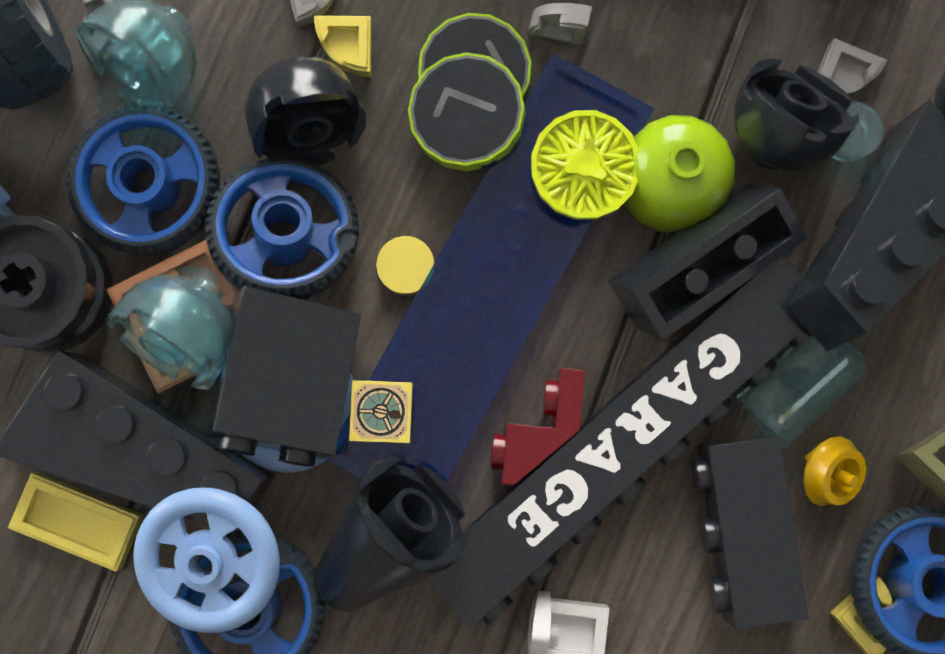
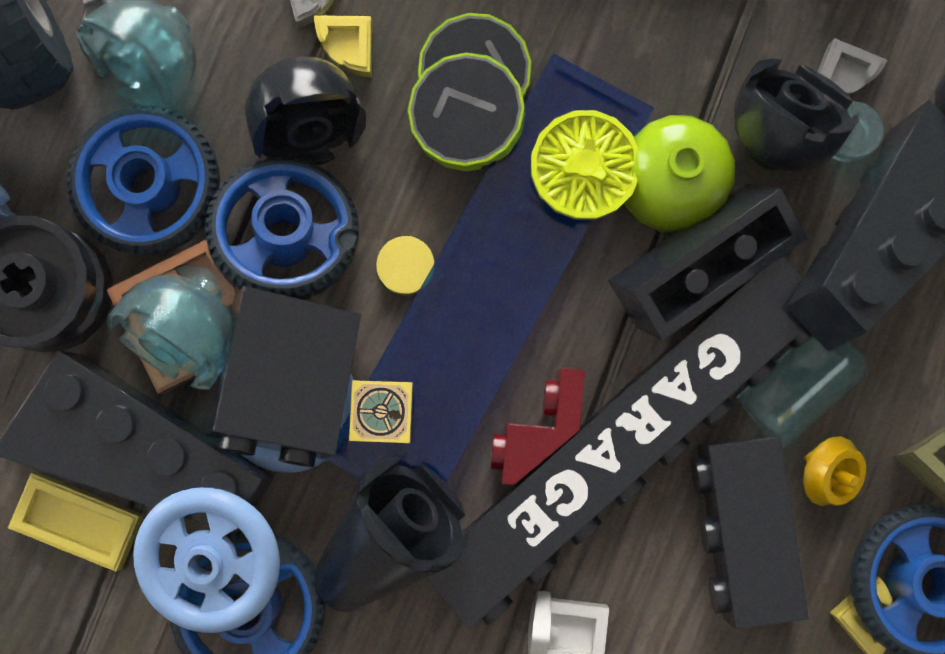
light grey tile [528,3,592,46] -> none

